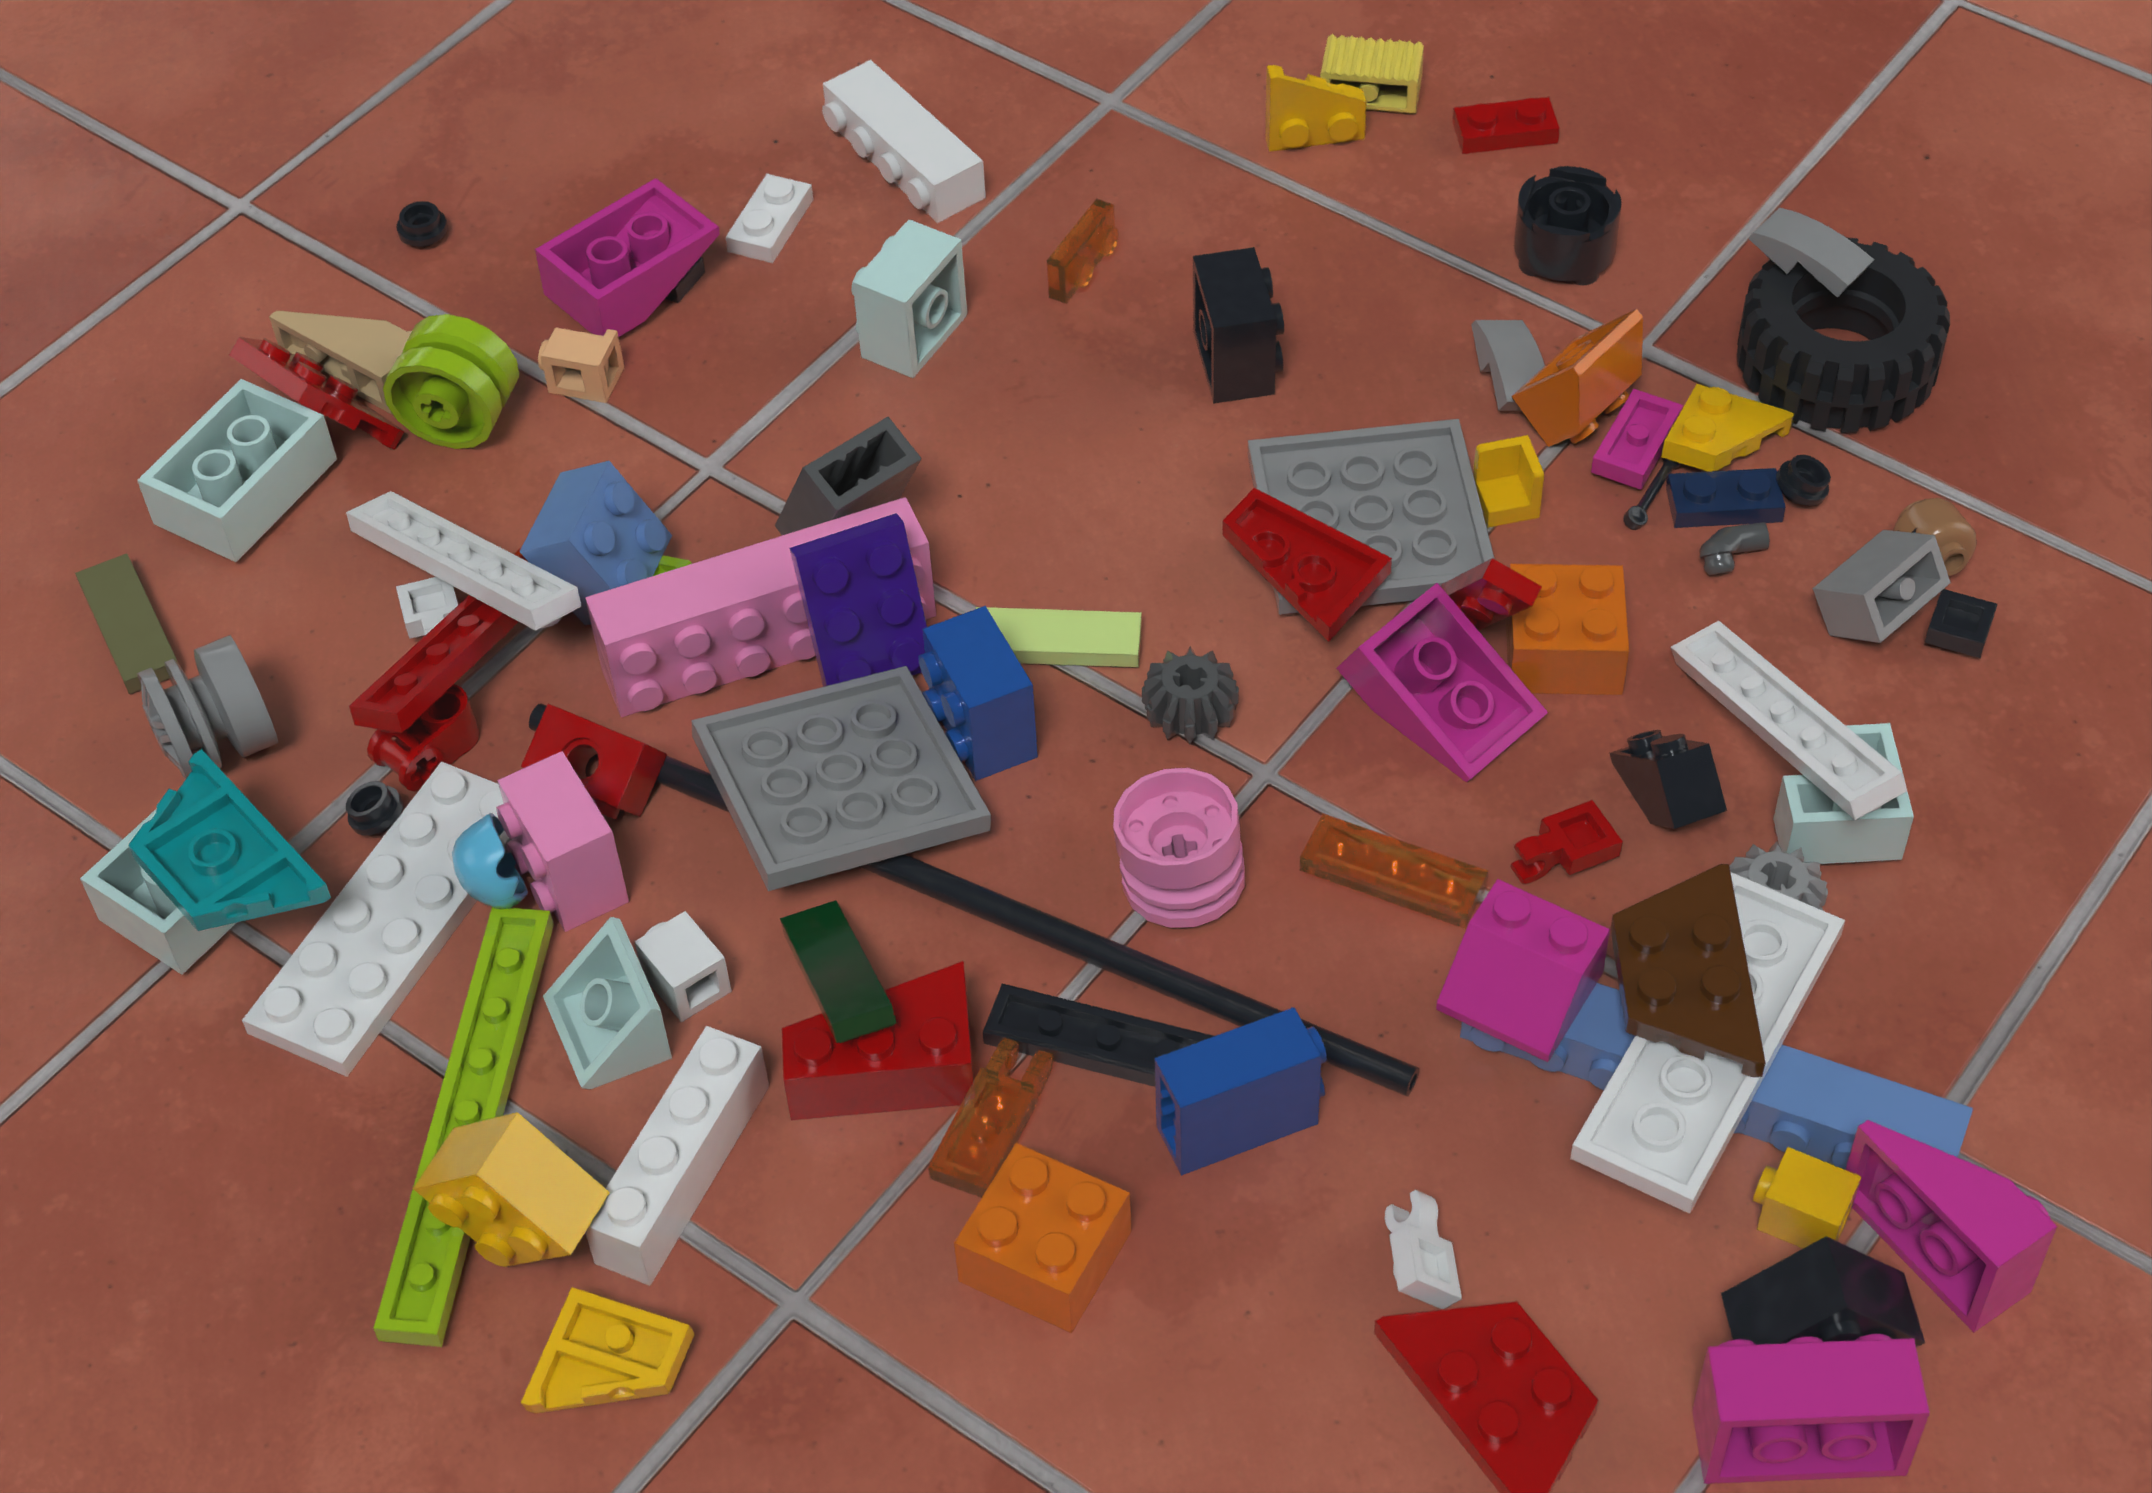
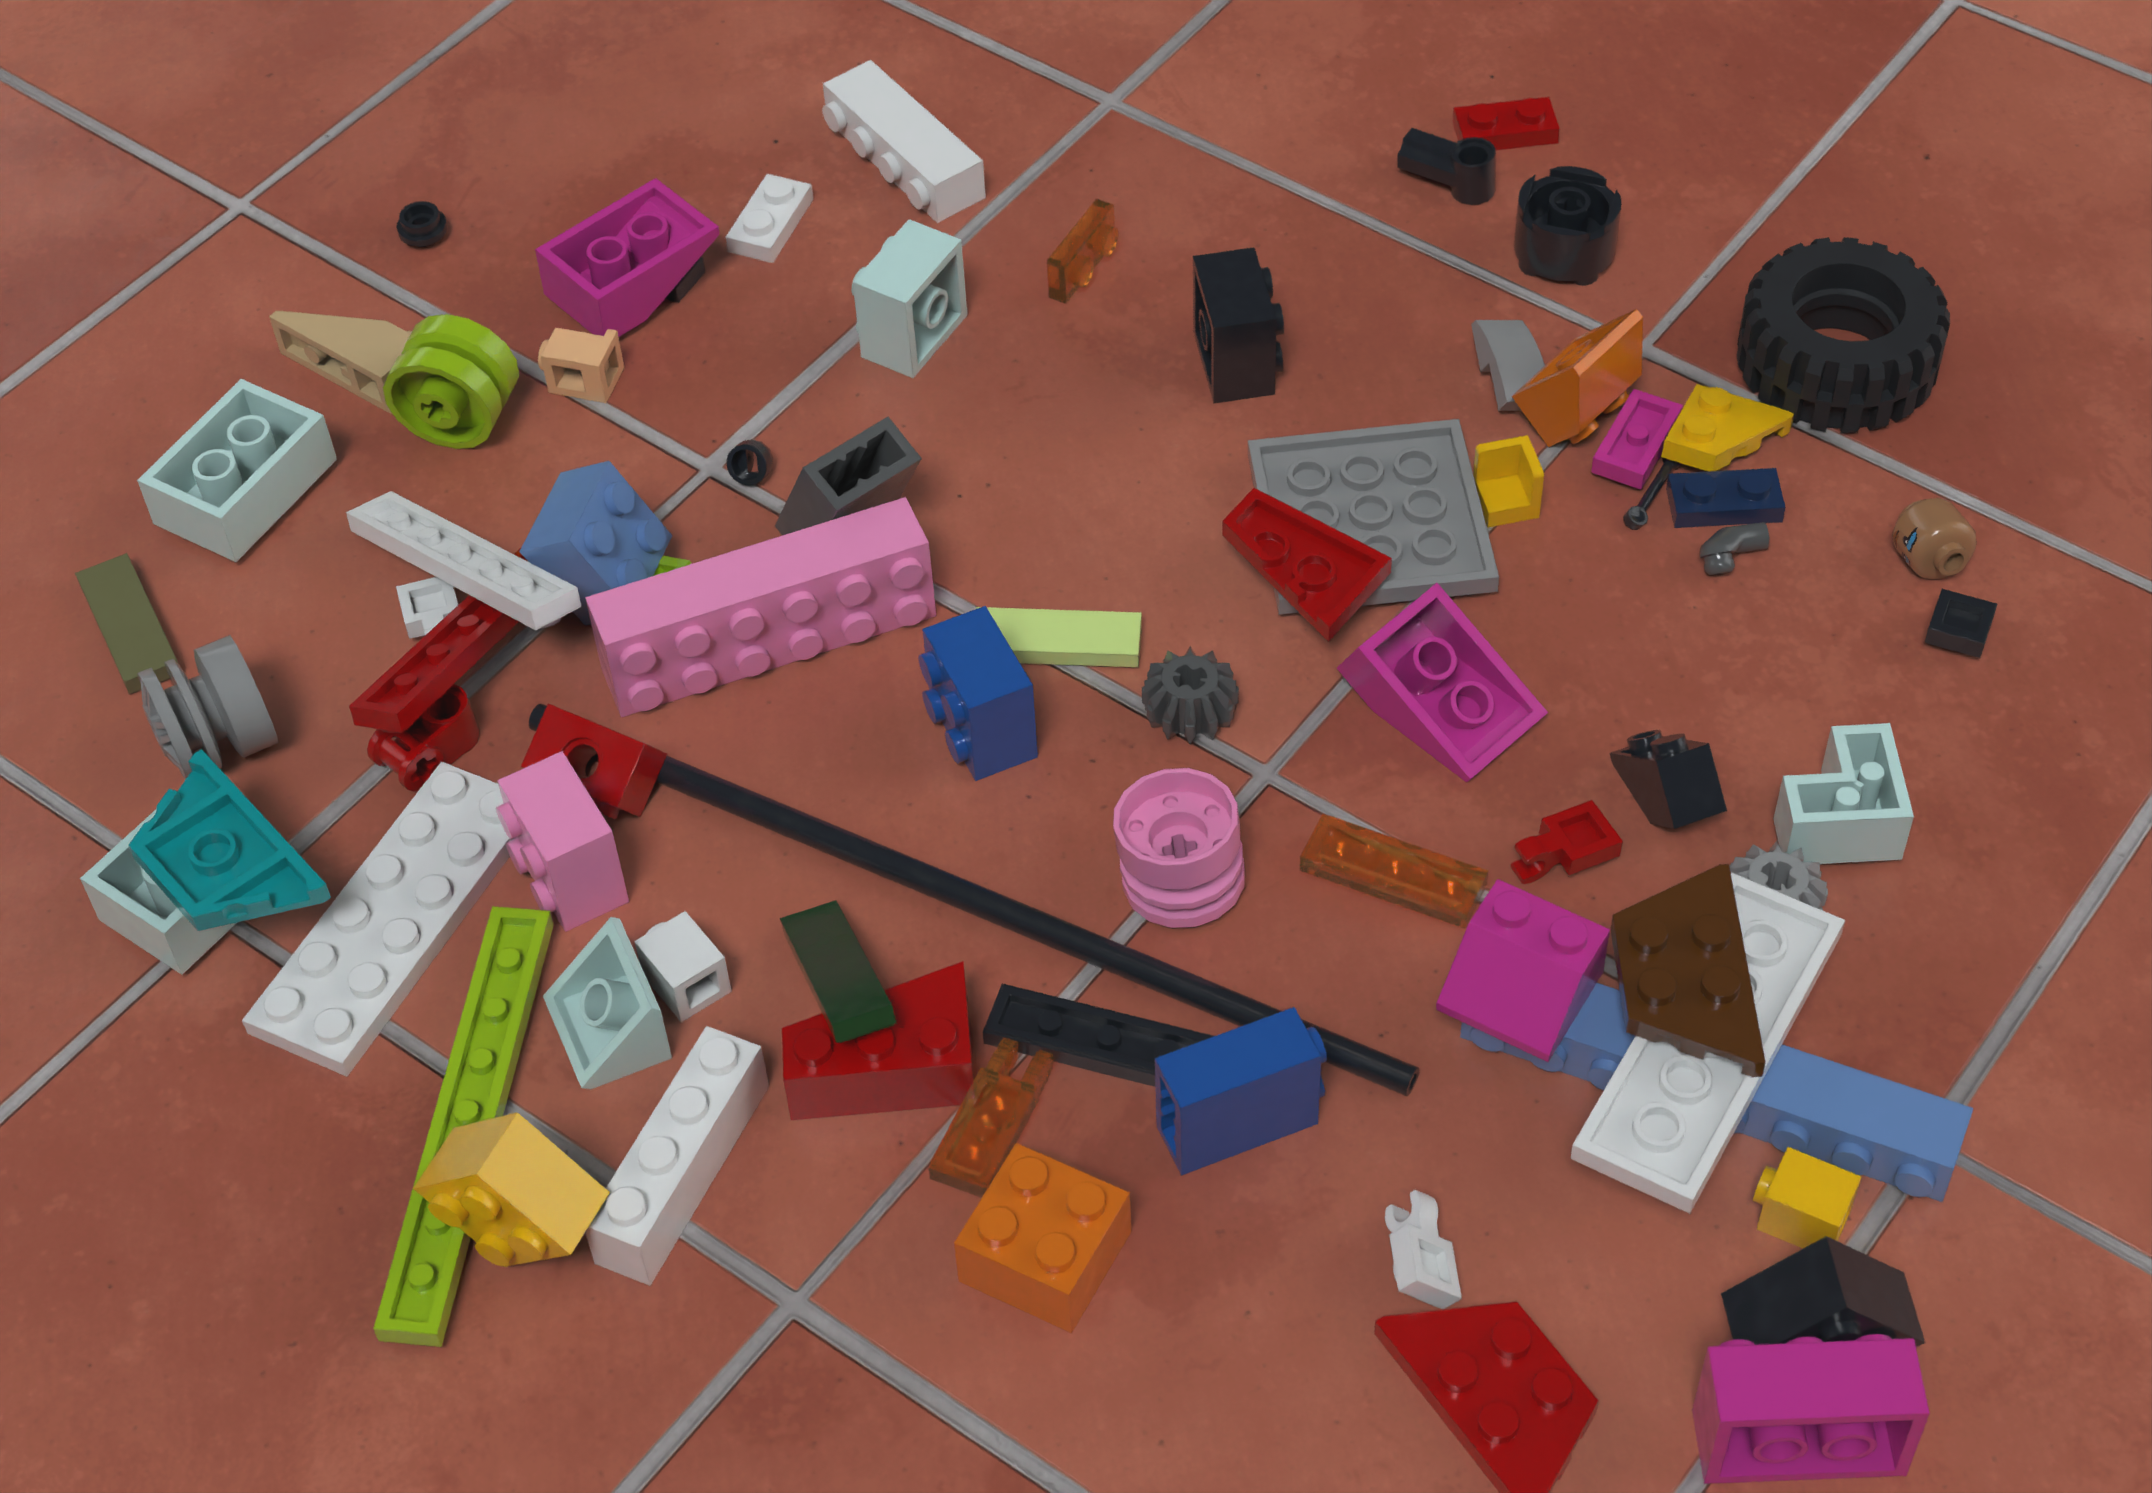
red wing [229,337,405,450] -> none
black plate [346,781,403,836] -> none
medium azure hair [452,813,528,909] -> none
yellow wing [520,1287,695,1414] -> none
light grey plate [691,666,991,891] -> none
dark purple plate [789,513,927,687] -> none
yellow wing [1265,65,1366,152] -> none
light yellow brick [1320,34,1424,114] -> none
red plate [1441,558,1542,630] -> none
orange brick [1506,564,1629,695] -> none
white plate [1671,621,1907,820] -> none
light grey slope [1748,208,1874,298] -> none
black plate [1776,455,1831,506] -> none
light grey brick [1813,530,1951,643] -> none
dark pink slope [1845,1120,2057,1333] -> none
none -> black hinge [726,440,773,485]
none -> black piece [1397,128,1496,205]

